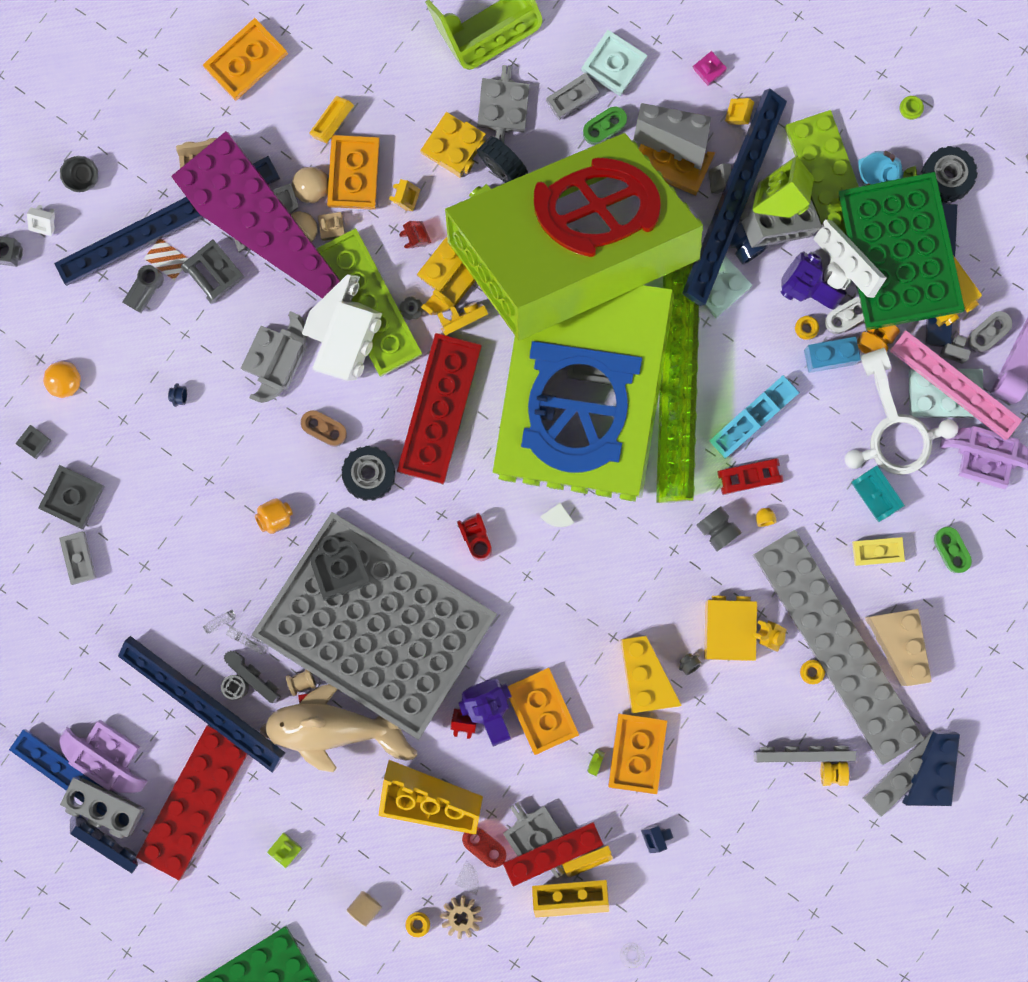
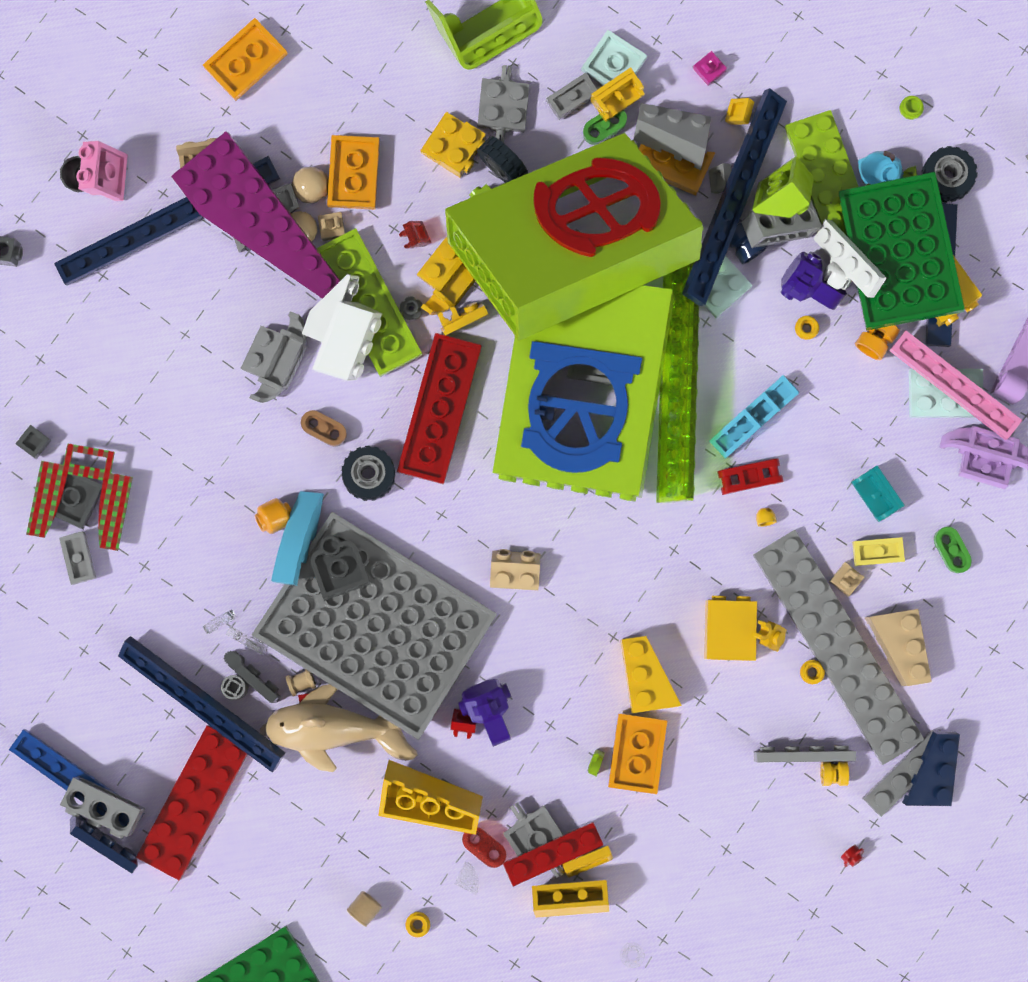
white tile [27,205,55,236] -> none
light orange hair [43,361,81,398] -> none
lavender plate [60,720,147,793] -> none
dark grey piece [122,265,164,313] -> none
sticker [144,239,188,280] -> none
dark blue plate [168,383,187,407] -> none
dark grey plate [181,239,244,304] -> none
lime tile [267,833,302,868] -> none
yellow tile [309,96,354,144] -> none
yellow tile [389,179,421,212] -> none
tan gear [440,895,483,939] -> none
red piece [457,512,492,561] -> none
light orange plate [508,668,579,755] -> none
white tile [540,503,574,527] -> none
dark blue tile [641,825,674,853] -> none
dark grey plate [679,653,702,675] -> none
dark grey wheel [696,506,742,552] -> none
dark azure brick [804,337,861,373] -> none
white plate [825,297,864,334] -> none
white piece [845,348,958,475] -> none
light grey tile [940,335,971,364] -> none
light grey plate [968,311,1012,352] -> none
none -> piece [26,443,133,551]
none -> bright pink plate [76,141,128,201]
none -> medium azure slope [271,491,324,586]
none -> tan bracket [490,549,541,590]
none -> yellow hinge [591,67,645,122]
none -> tan tile [829,562,865,597]
none -> red plate [841,845,864,867]

